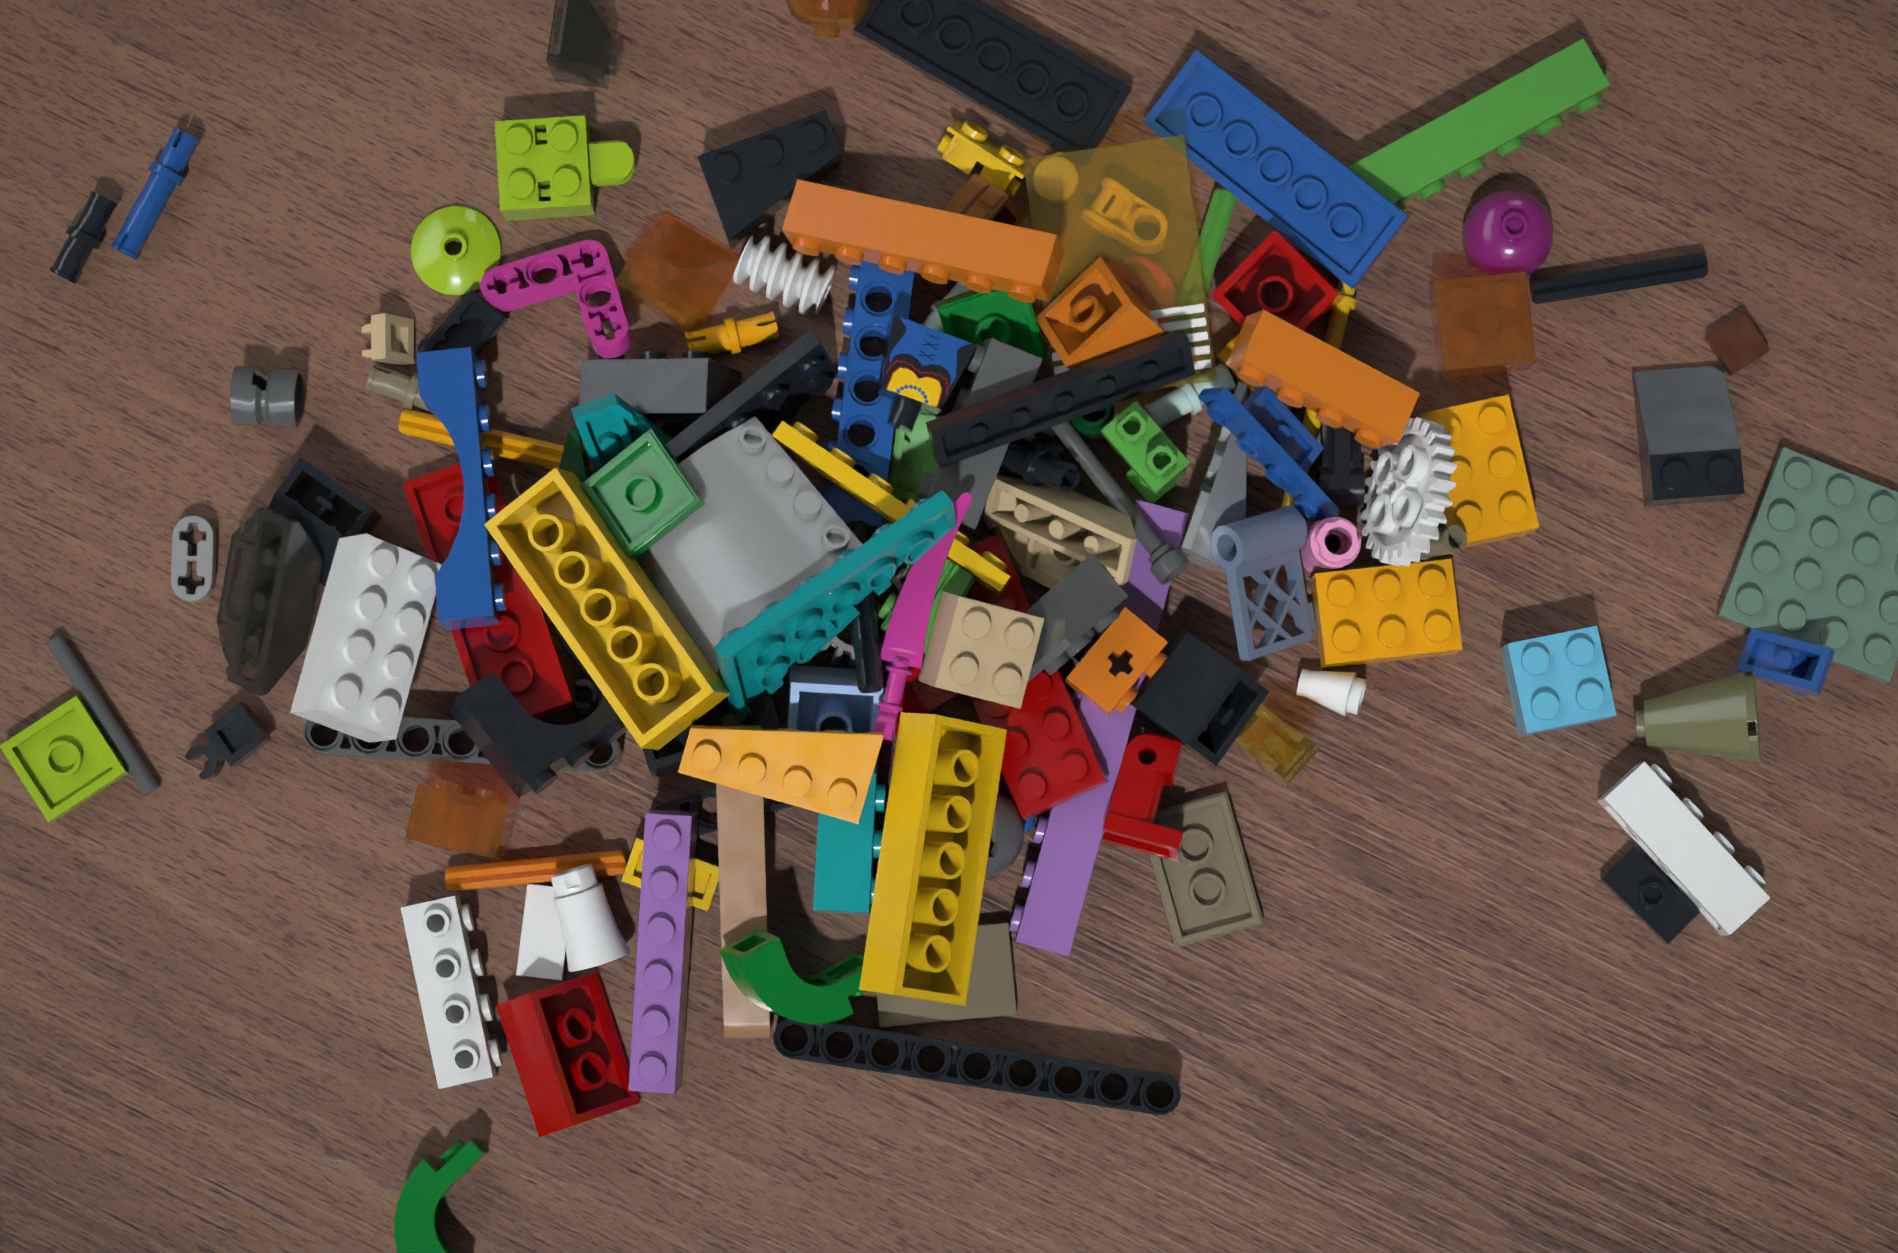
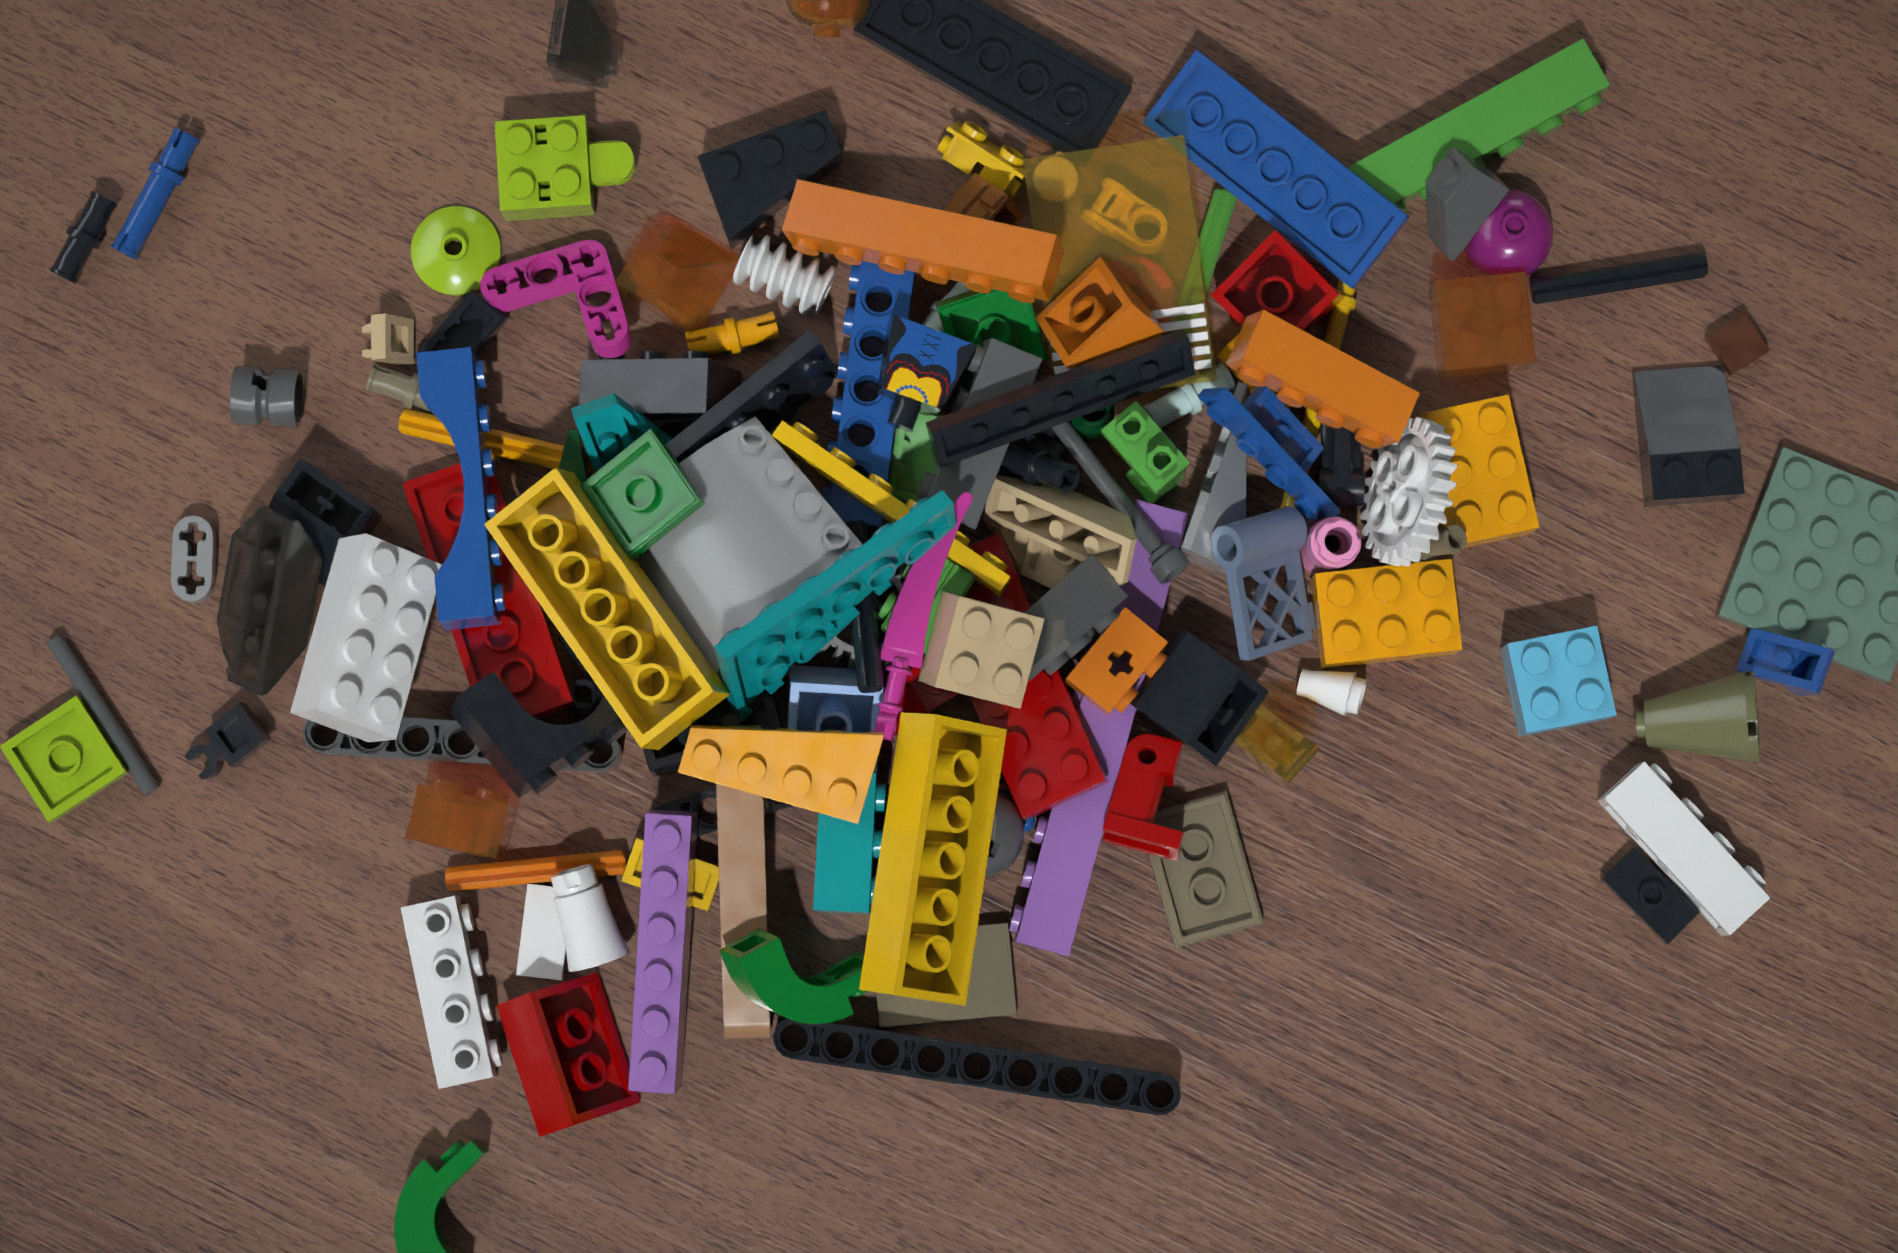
none -> dark grey slope [1425,146,1510,261]

